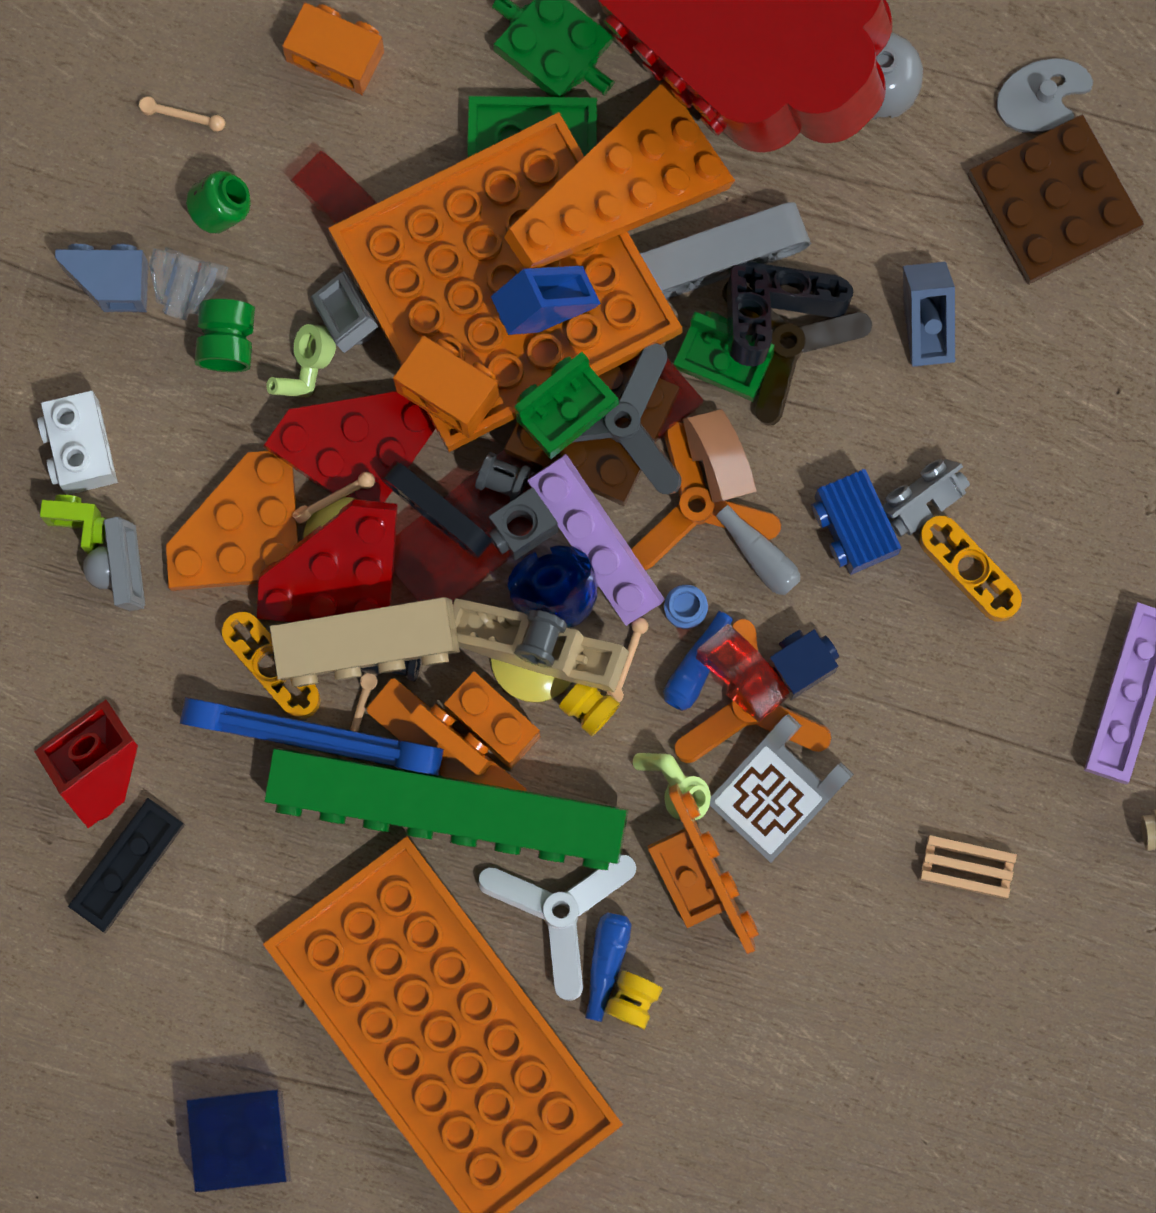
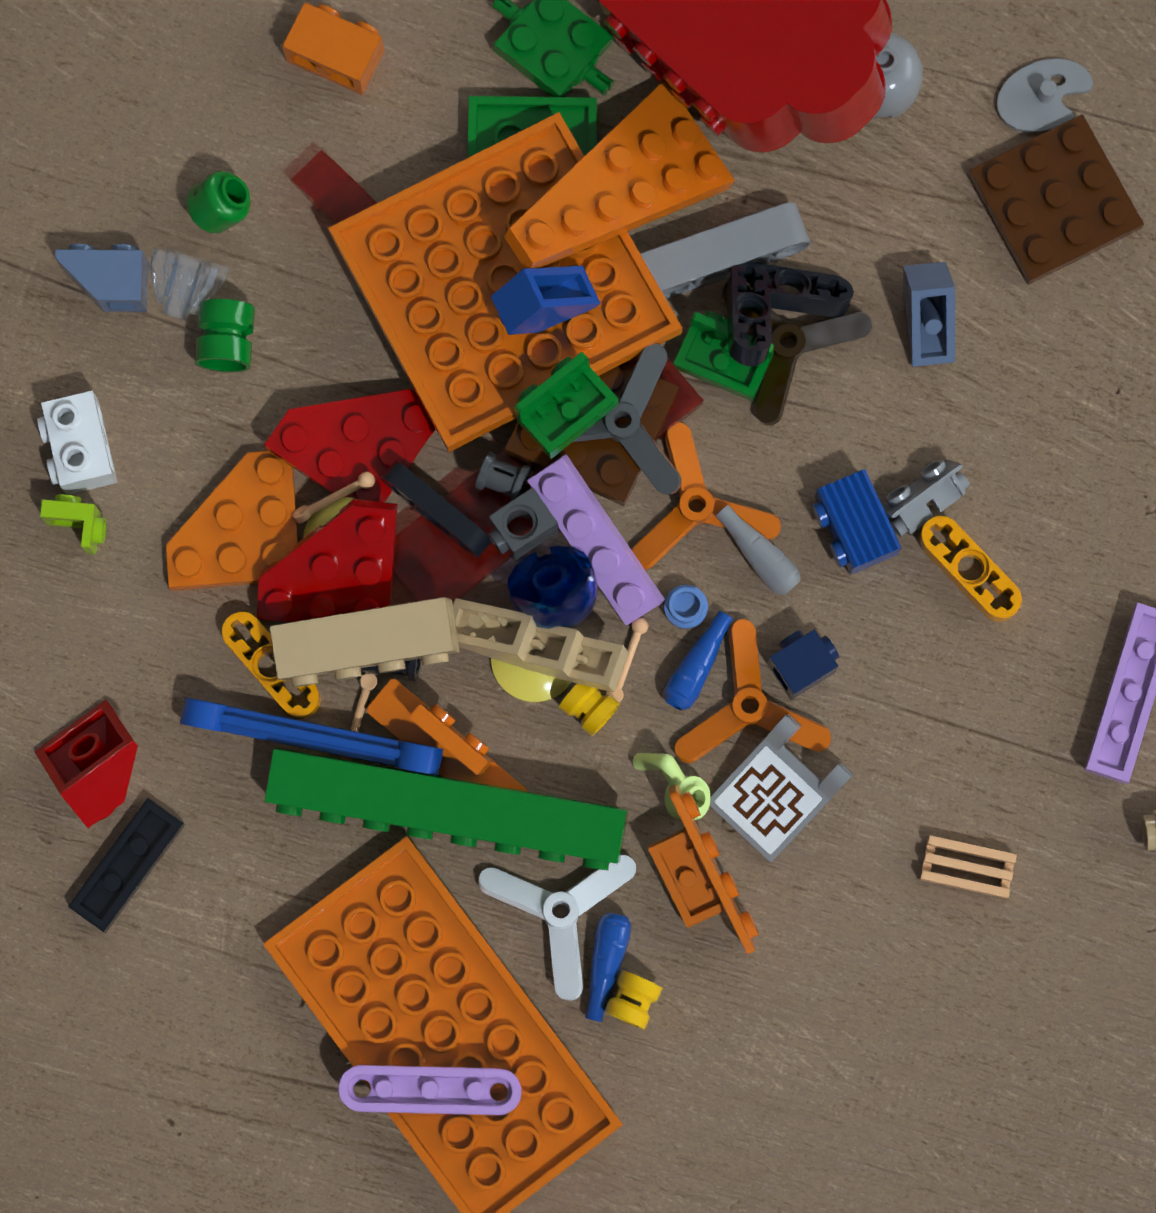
light grey tile [83,517,145,611] -> none
light nougat hinge [139,97,225,132] -> none
clear blue brick [186,1089,291,1193] -> none
yellowish green plate [267,324,336,397] -> none
light grey tile [311,271,378,353] -> none
orange brick [393,335,500,438] -> none
orange brick [444,671,541,770] -> none
dark grey bush [514,610,567,668] -> none
nougat slope [683,409,757,502] -> none
clear red slope [696,624,790,722] -> none
none -> lavender plate [339,1065,522,1115]

